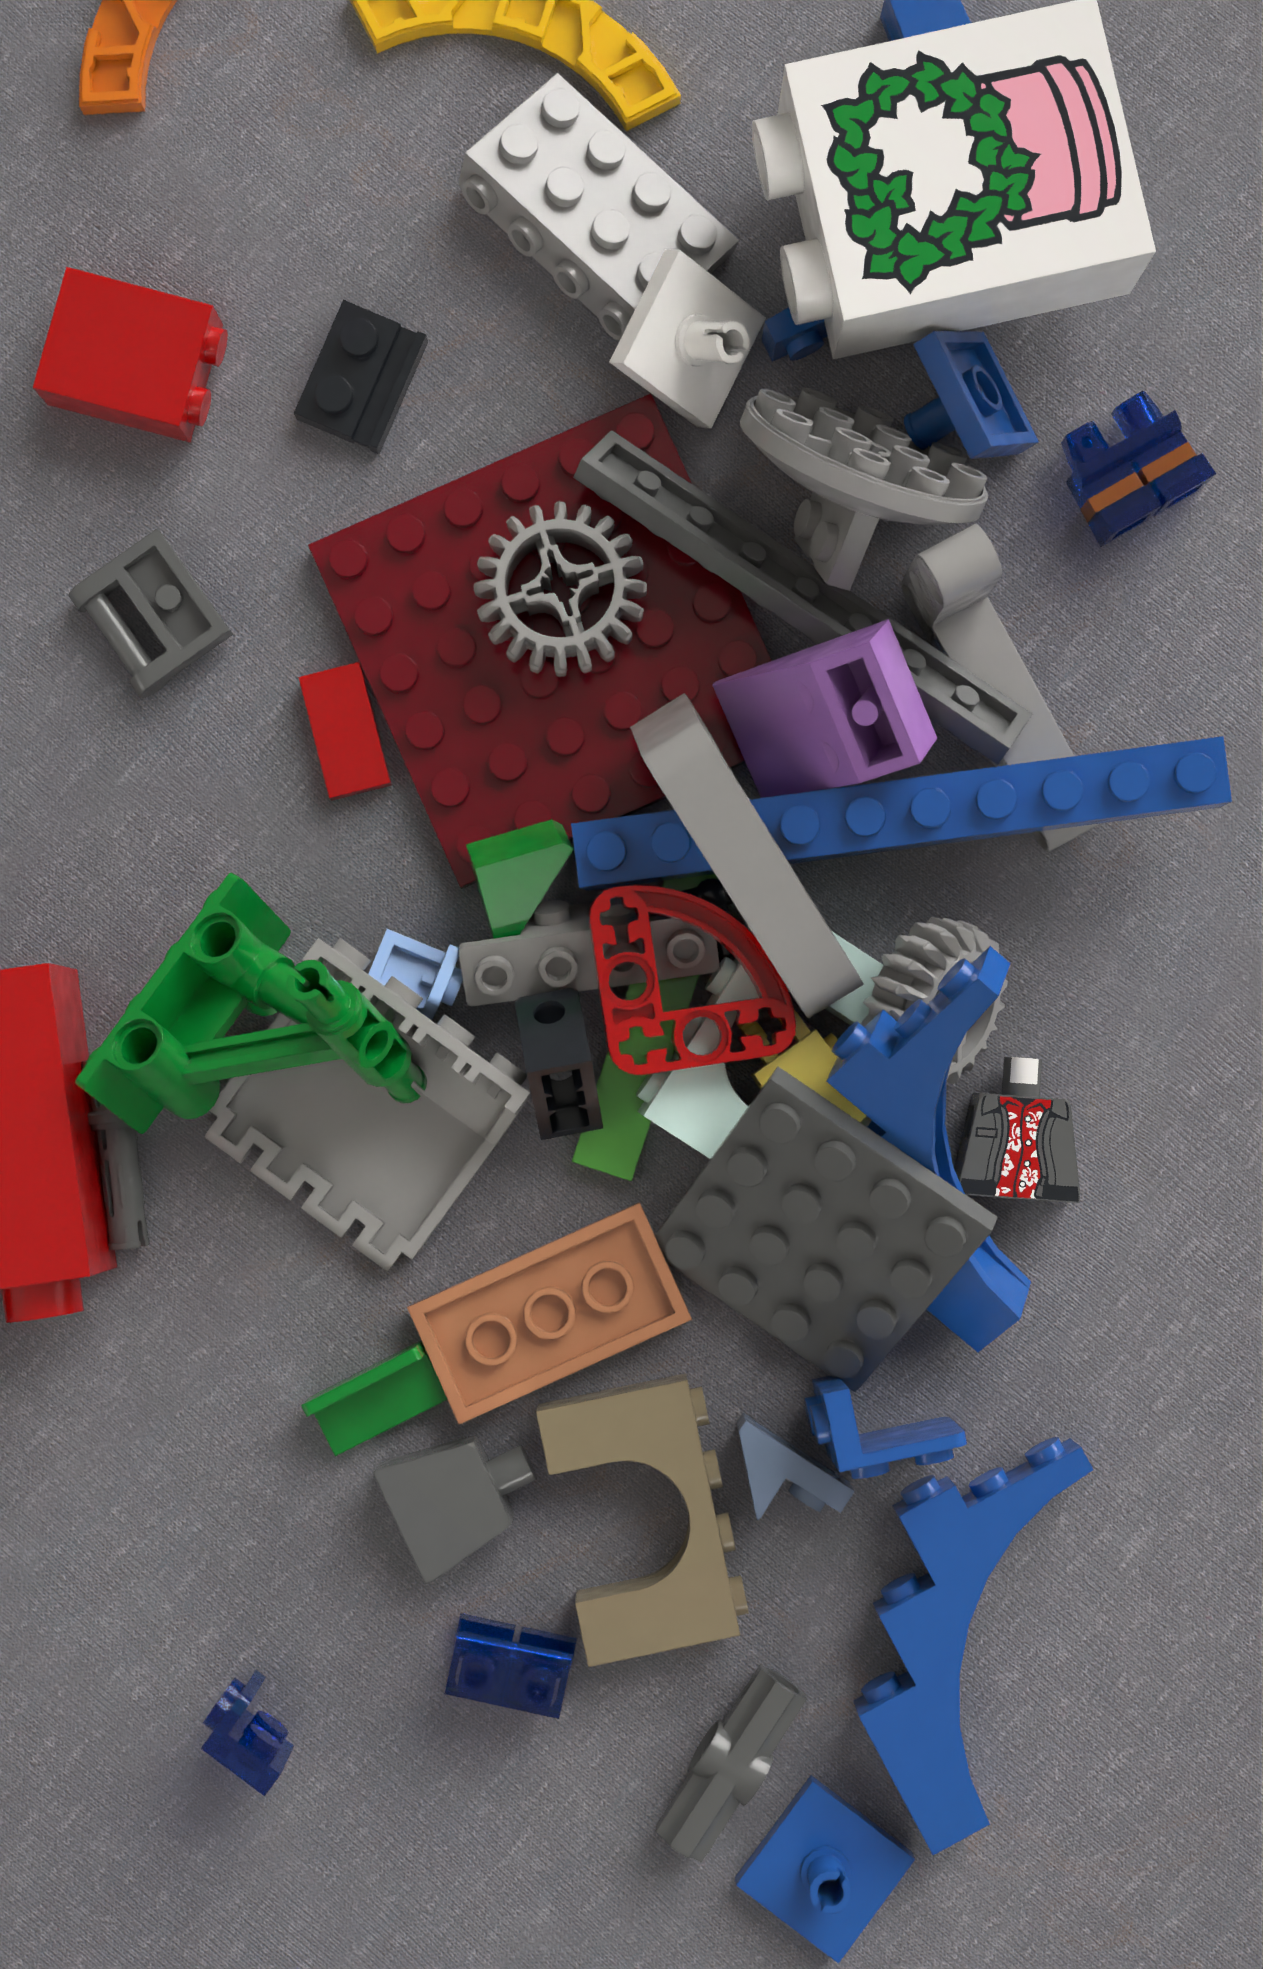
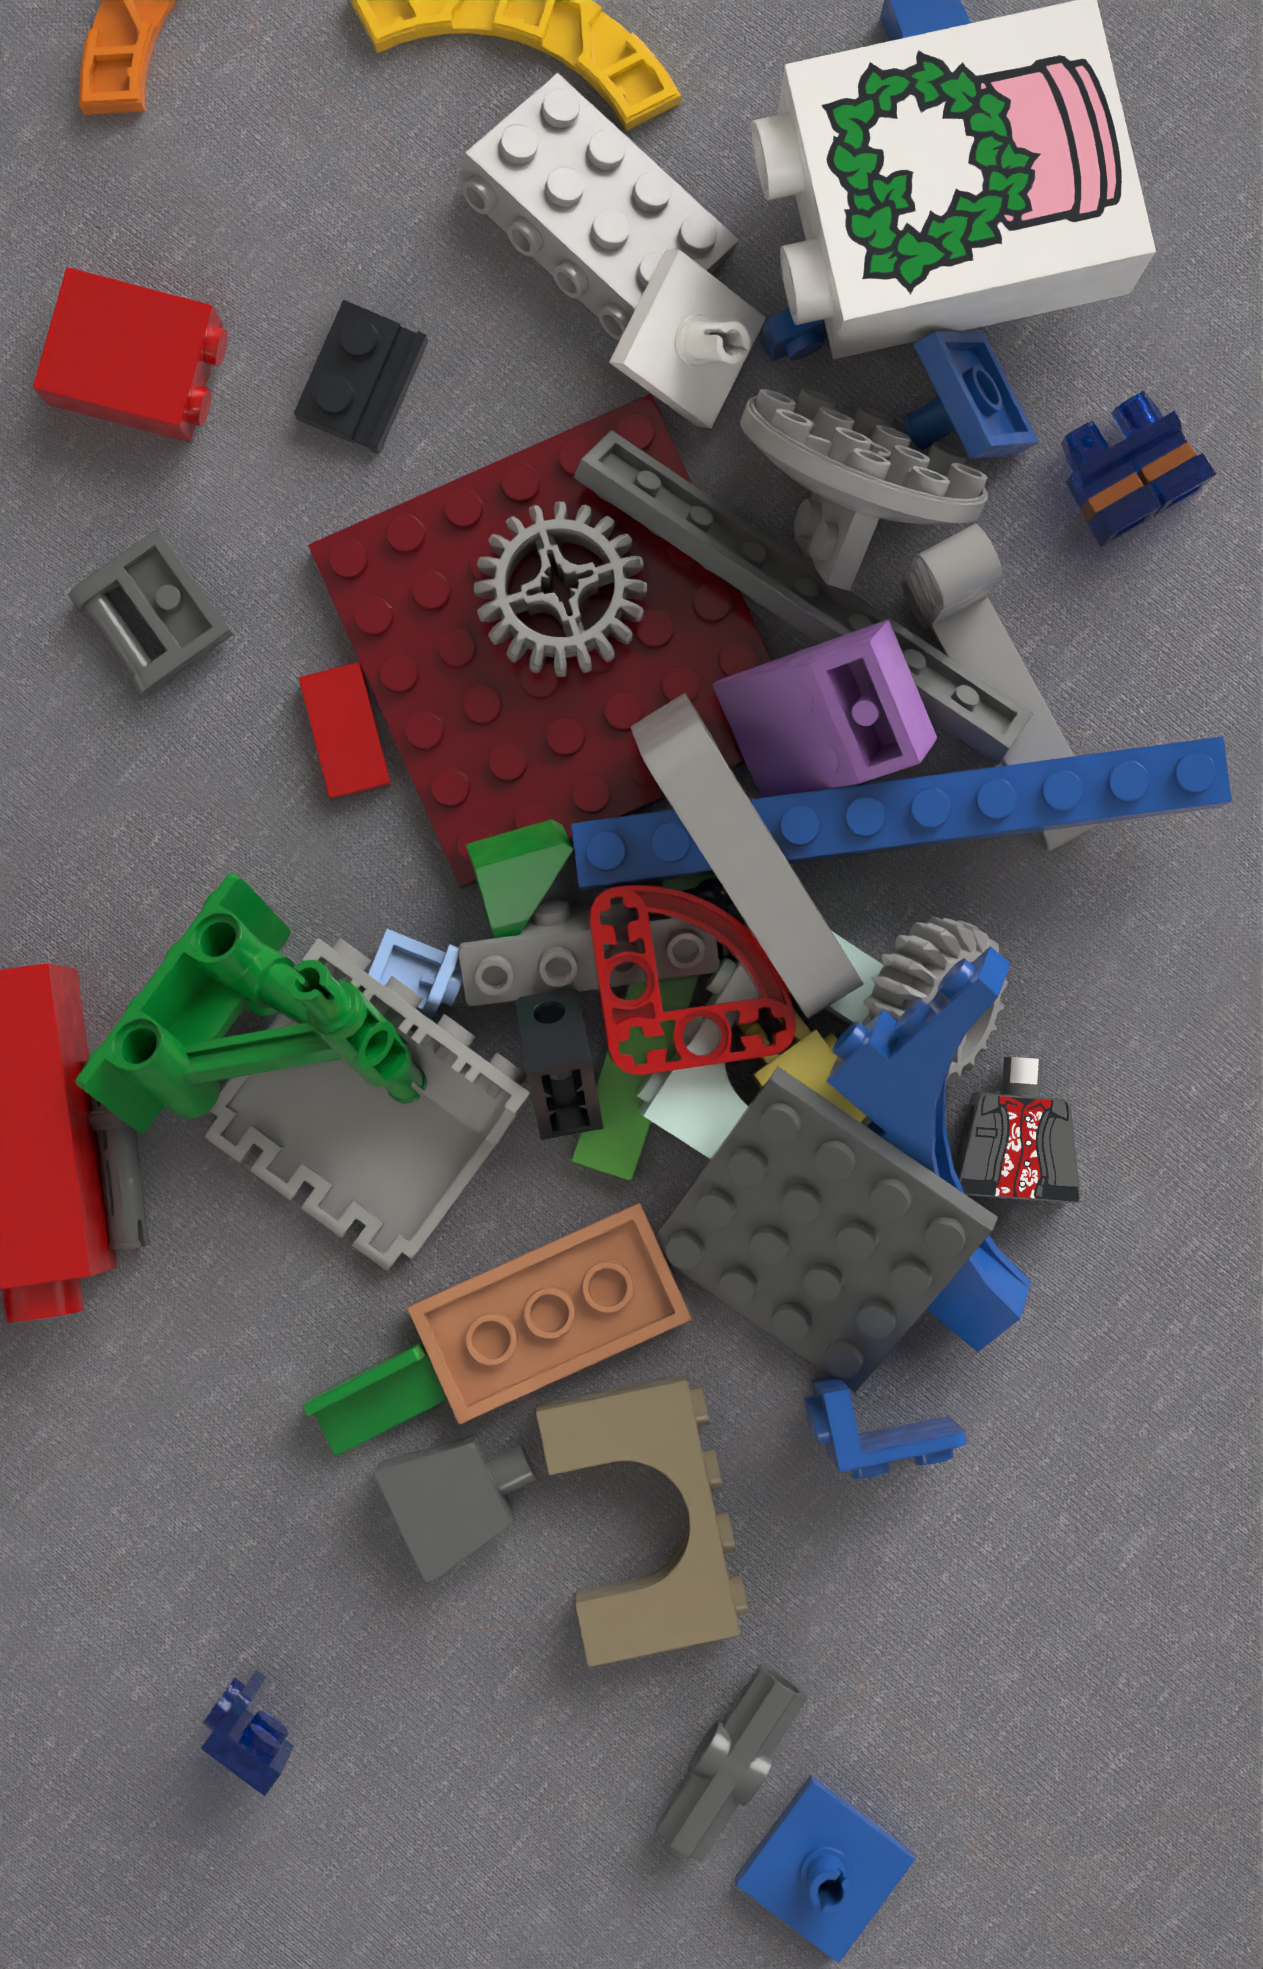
clear blue hips [444,1613,578,1719] -> none
sand blue slope [736,1413,855,1520] -> none
blue arch [853,1437,1094,1855] -> none

